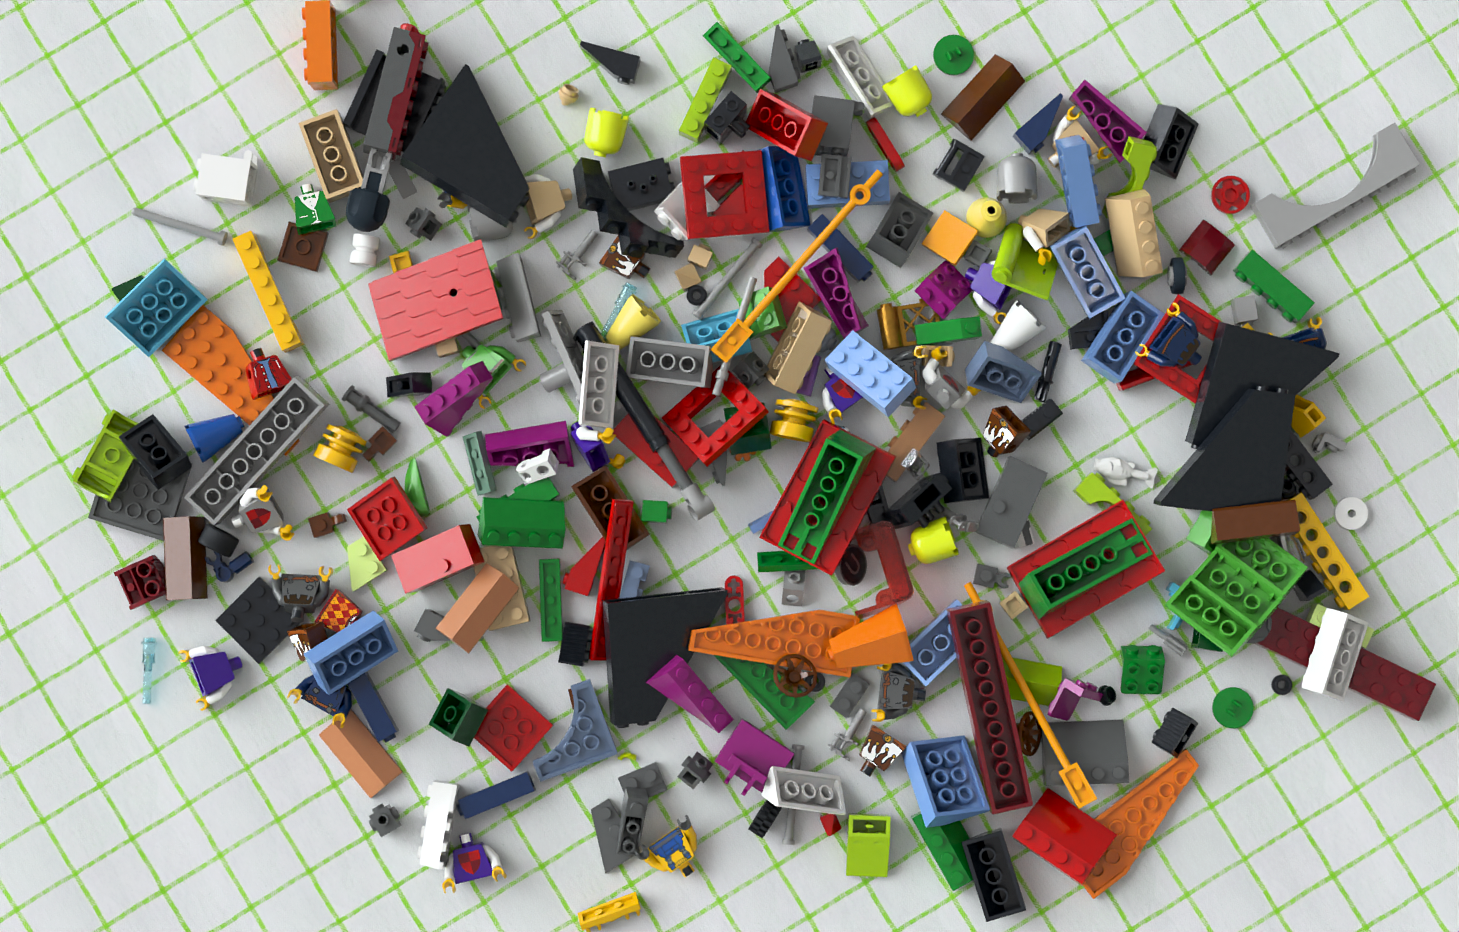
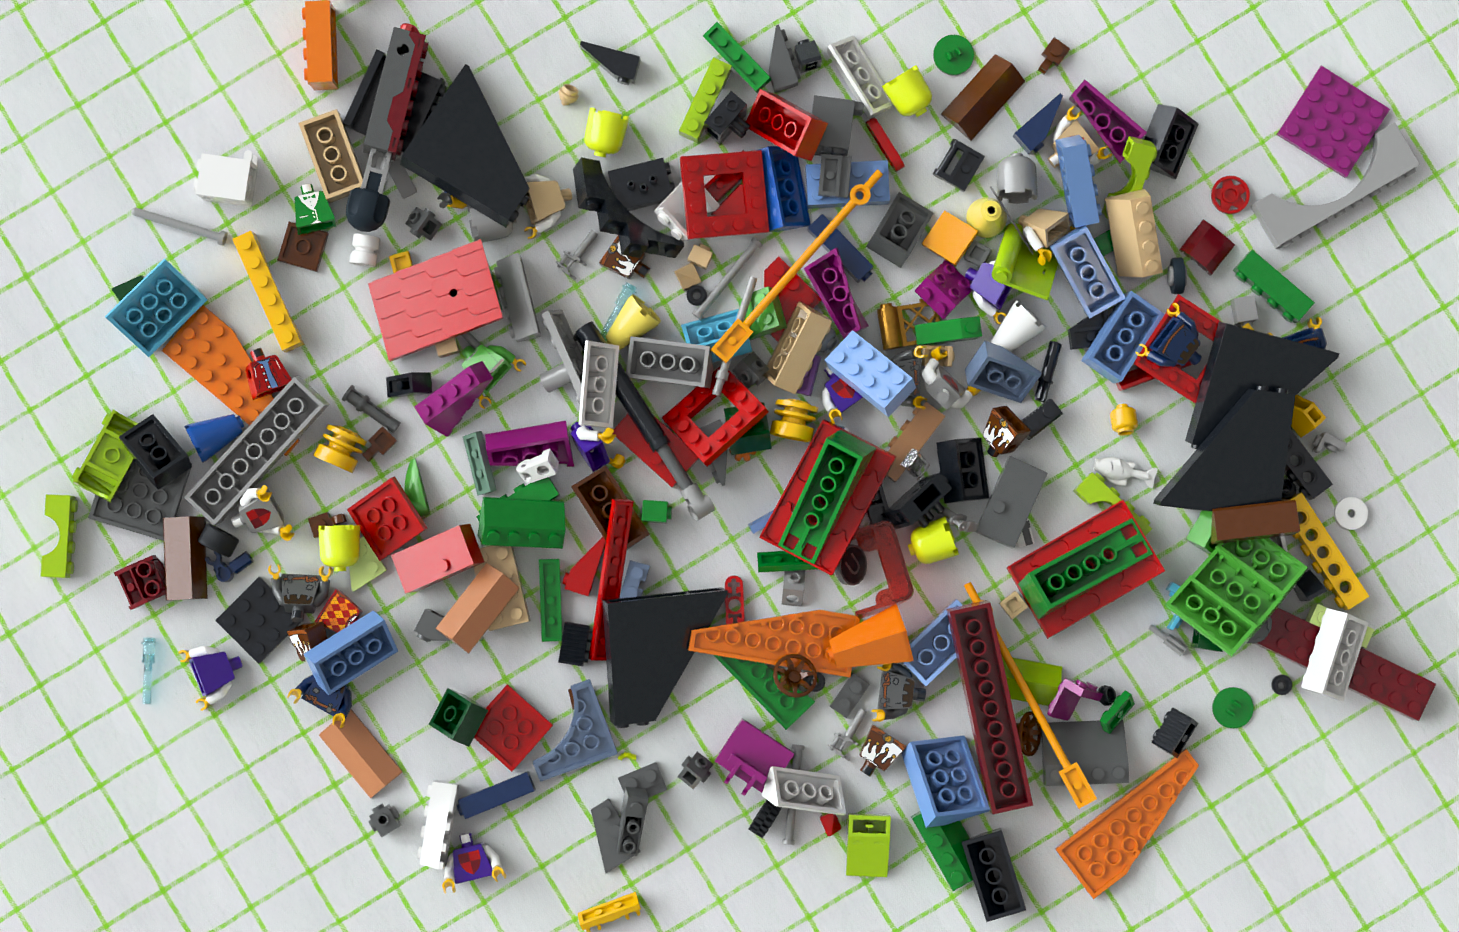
dark blue brick [348,672,399,743] -> none
torso [634,815,697,877] -> none
magenta wedge [646,655,734,733] -> none
dark grey plate [973,564,1011,588] -> none
red slope [1012,788,1117,886] -> none
green bracket [1120,645,1165,694] -> none
clear plant [1285,535,1306,563] -> none
none -> lime arch [41,494,78,578]
none -> neon yellow cylinder [319,525,360,571]
none -> light grey sticker [990,186,1034,255]
none -> reddish brown plate [1038,37,1070,74]
none -> green plate [1100,690,1135,734]
none -> yellow head [1110,404,1138,436]
none -> magenta plate [1276,65,1390,178]

